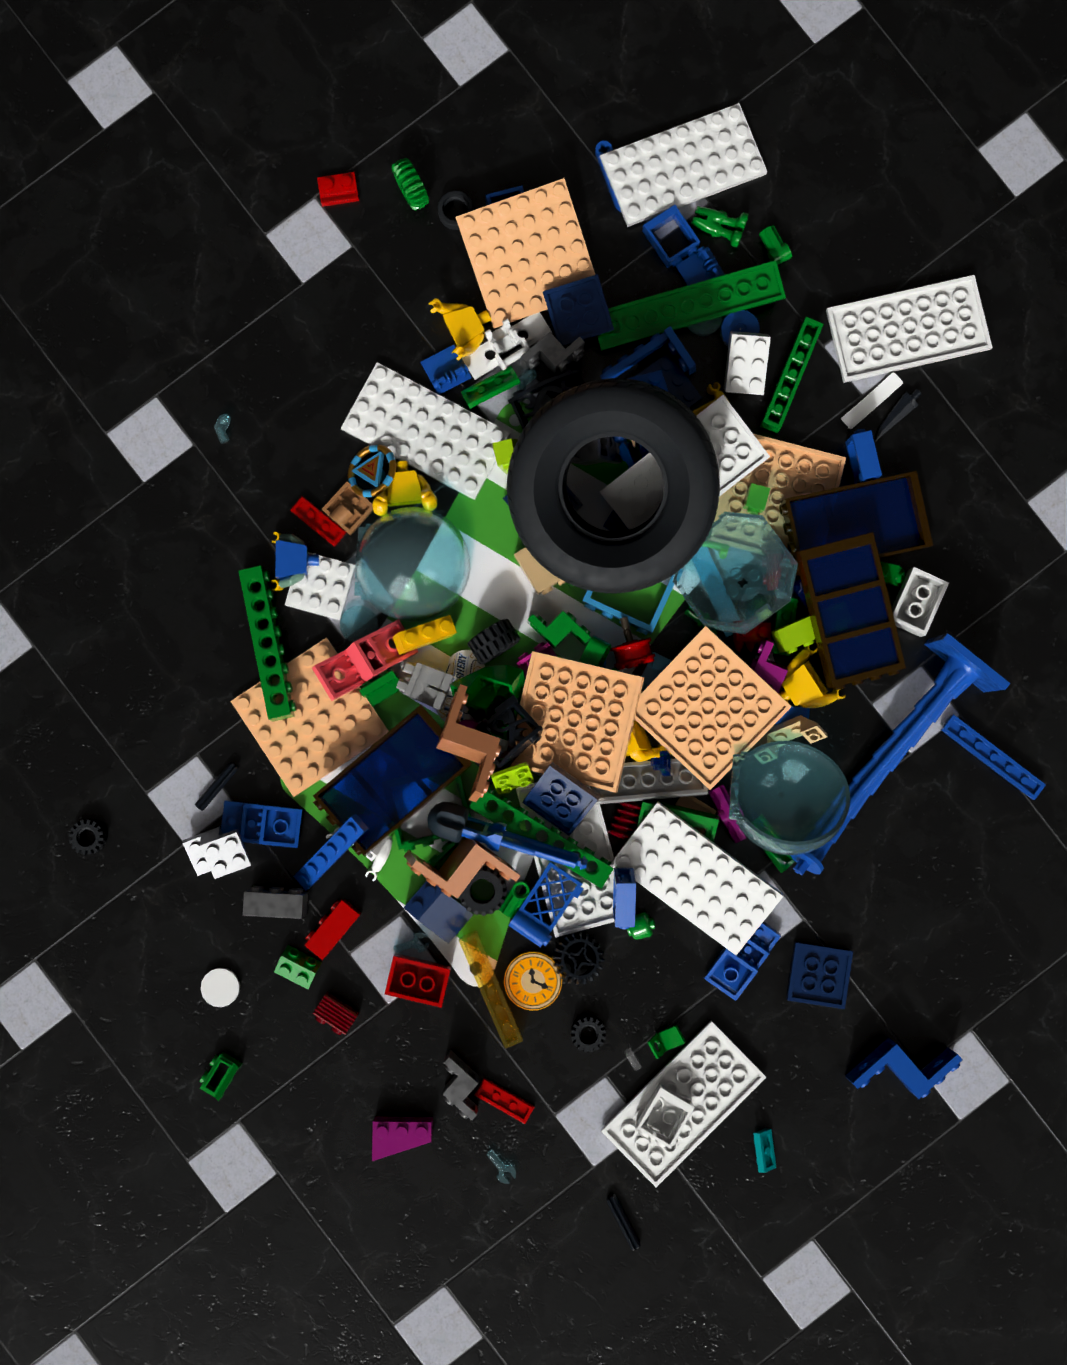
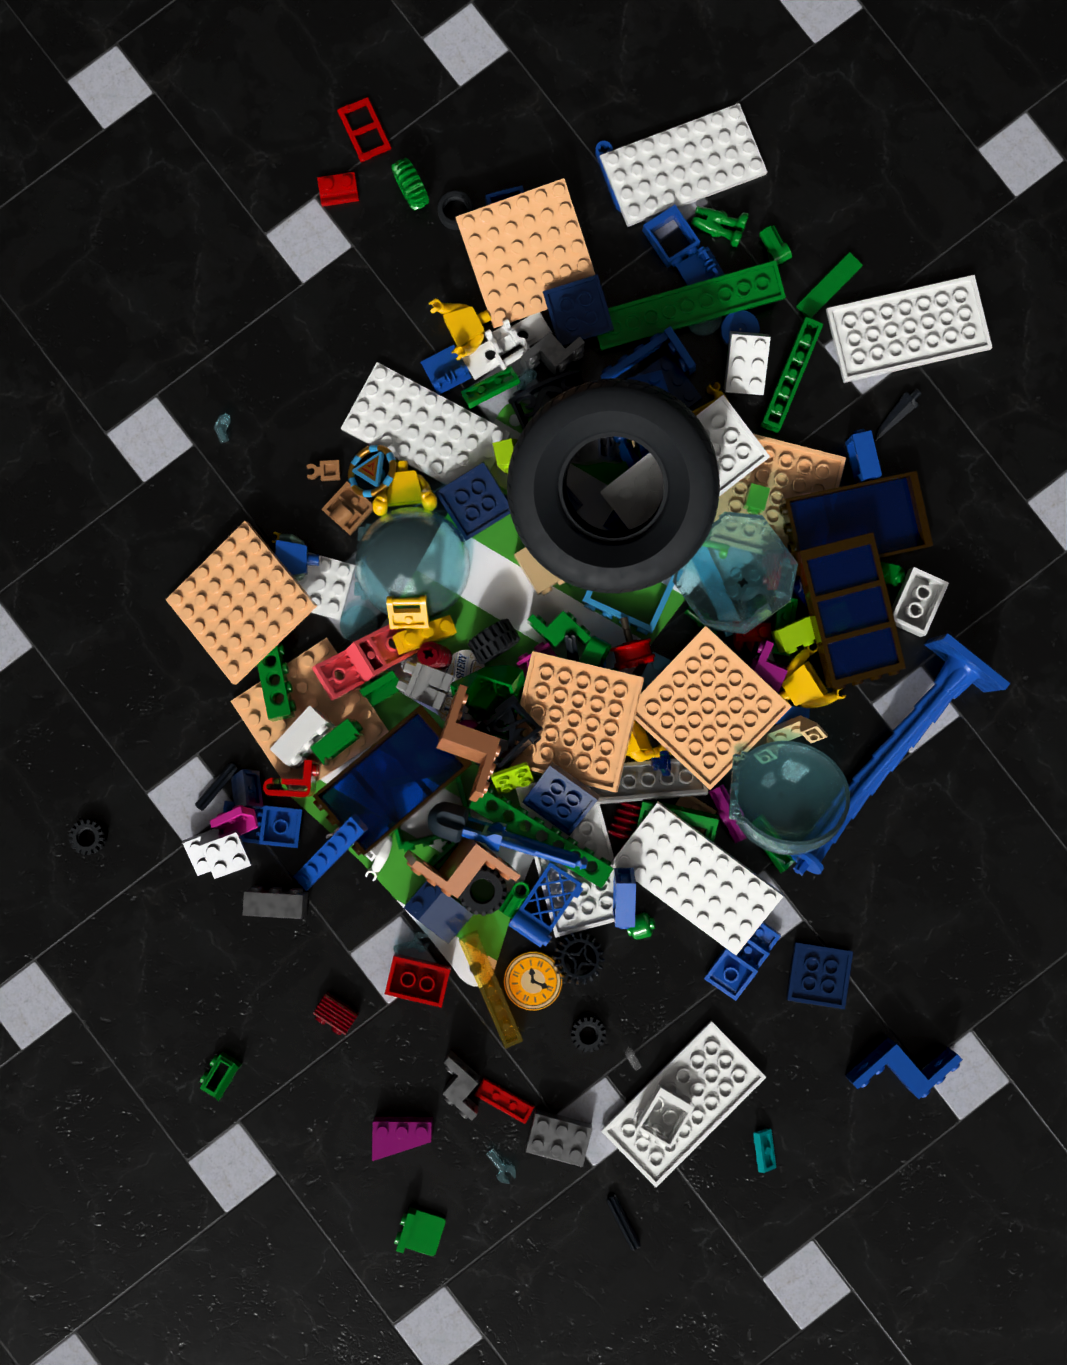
white tile [201,968,240,1007] -> none
green bracket [274,945,322,989] -> none
red tile [290,496,347,547] -> none
red brick [305,899,362,960] -> none
green bracket [647,1025,686,1059] -> none
white sticker [841,372,903,429] -> none
blue plate [940,714,1046,800] -> none
none -> light nougat plate [166,521,317,685]
none -> dark pink bracket [210,805,258,836]
none -> dark blue panel [231,769,263,810]
none -> red piece [263,760,321,797]
none -> white brick [270,705,336,769]
none -> medium nougat plate [307,460,341,481]
none -> green window [310,718,364,765]
none -> red window [337,97,391,162]
none -> yellow plate [386,595,429,629]
none -> green bracket [394,1207,446,1256]
none -> dark red piece [417,641,452,670]
none -> dark blue plate [435,462,510,541]
none -> flat silver brick [526,1109,592,1167]
none -> black axle [565,631,579,662]
none -> green tile [796,252,863,318]

